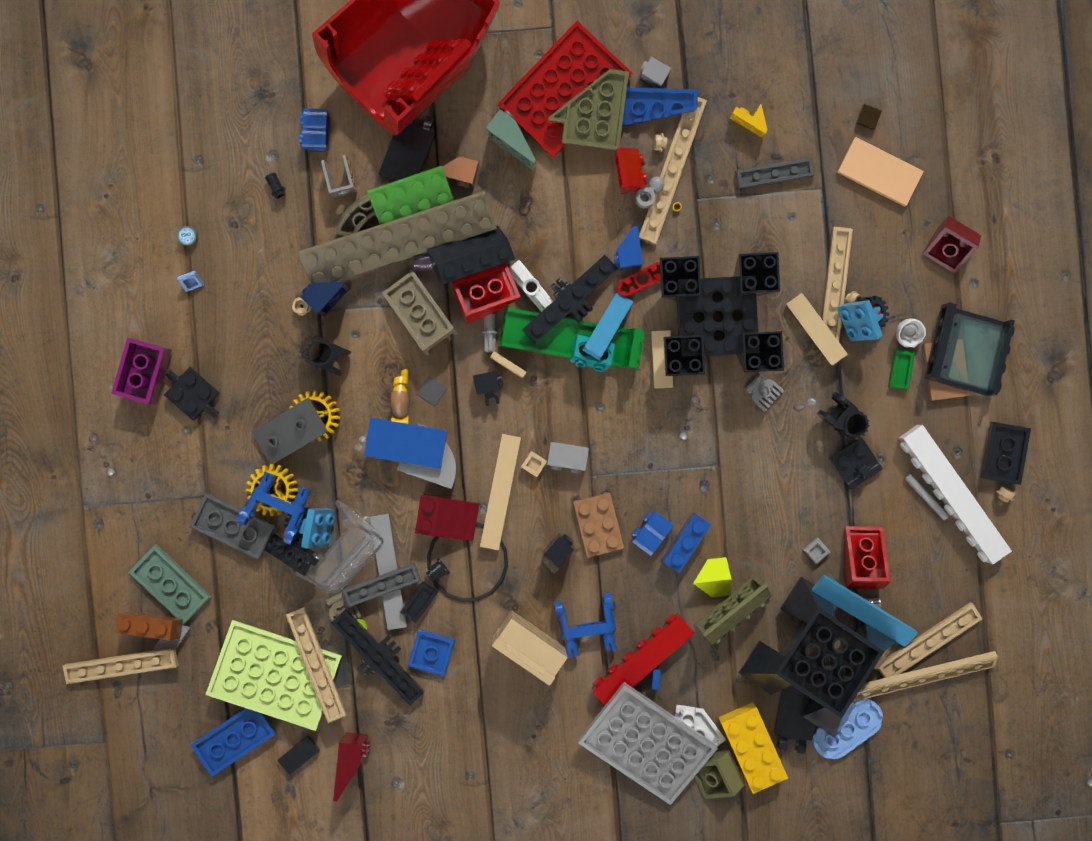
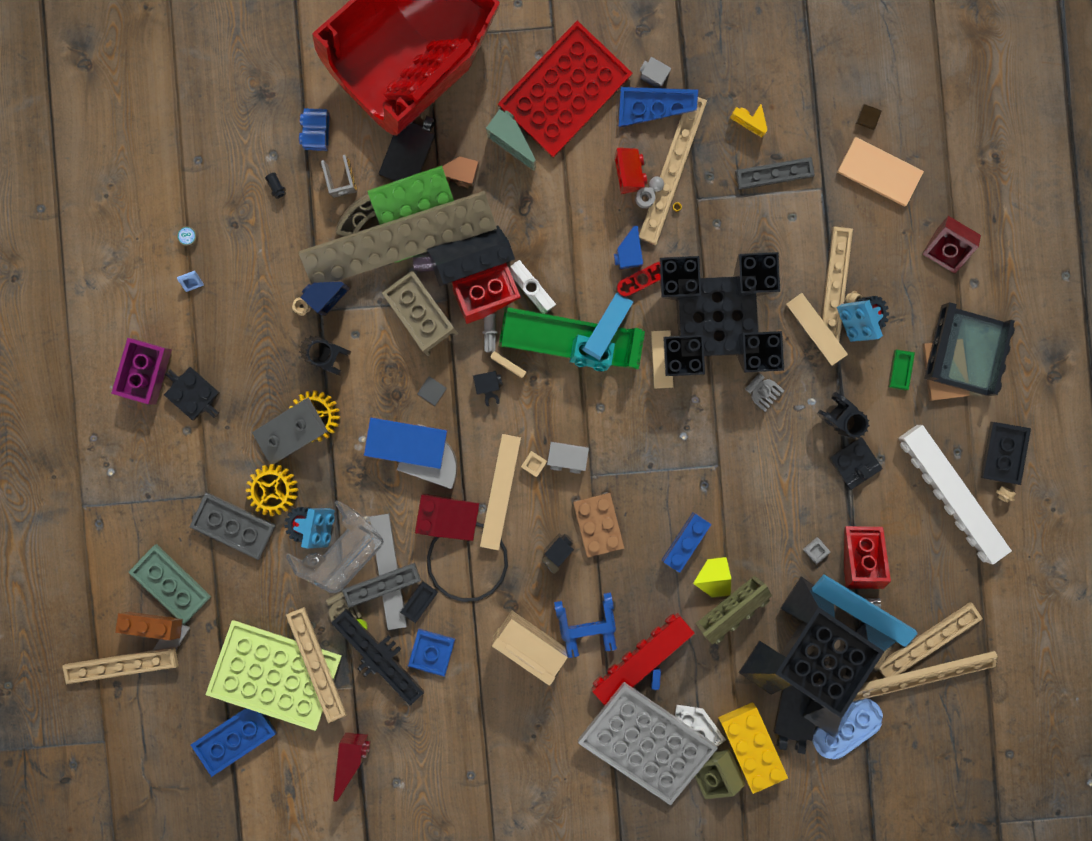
blue connector [237,472,312,545] -> none
black bracket [264,533,319,576] -> none
black tile [277,735,320,775] -> none
piece [390,369,409,424] -> none
black brick [426,558,450,582] -> none
black hinge [522,255,618,344] -> none
olive wing [547,69,629,151] -> none
blue brick [631,511,674,556] -> none
tan plate [653,133,667,153] -> none
white hair [896,318,926,348] -> none
light grey bar [904,473,949,520] -> none

